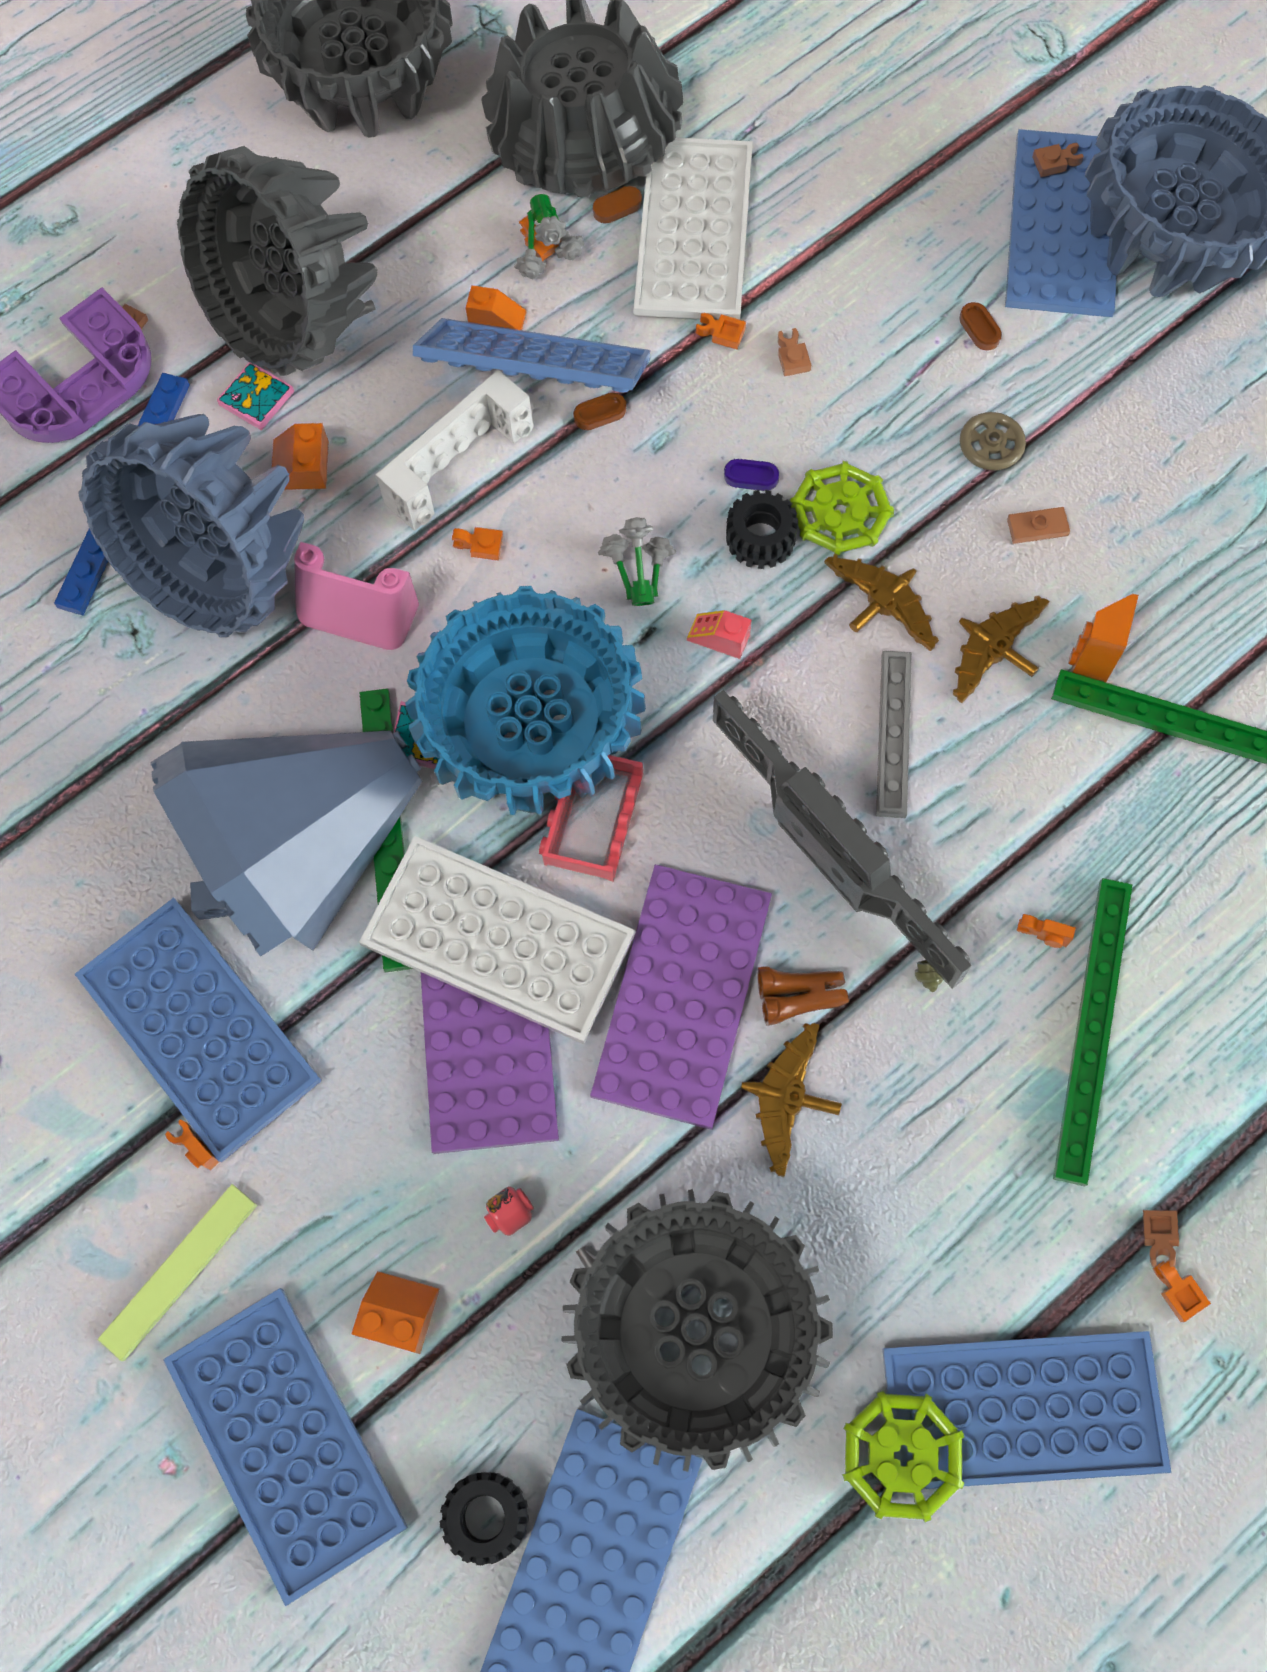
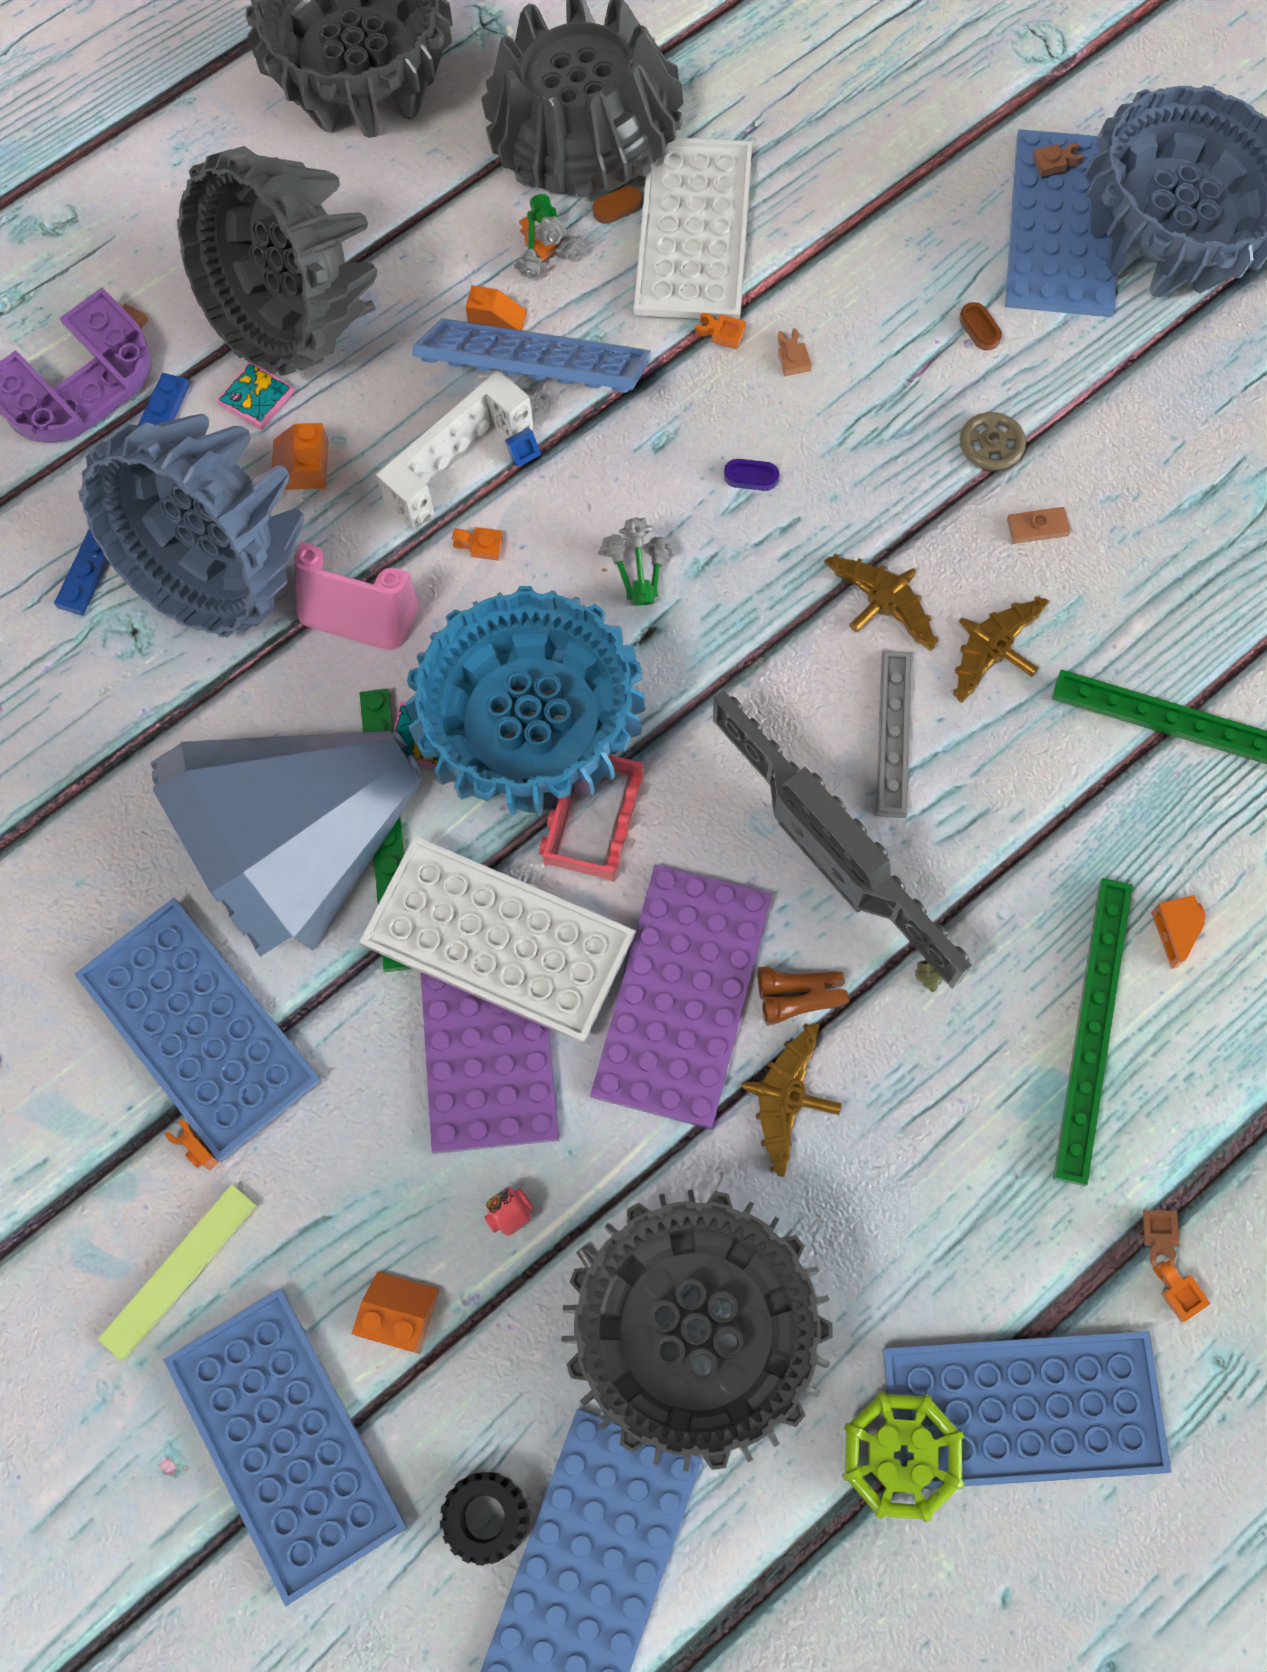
sand blue brick [190,881,229,920] -> none
dark orange tile [573,393,626,430] -> none
coral slope [687,610,752,659] -> none
black tyre [726,490,798,569] -> none
lime plate [789,461,894,556] -> none
orange plate [1017,914,1076,948] -> none
orange slope [1068,594,1139,683] -> none
none -> blue plate [505,428,541,467]
none -> orange slope [1151,895,1205,969]

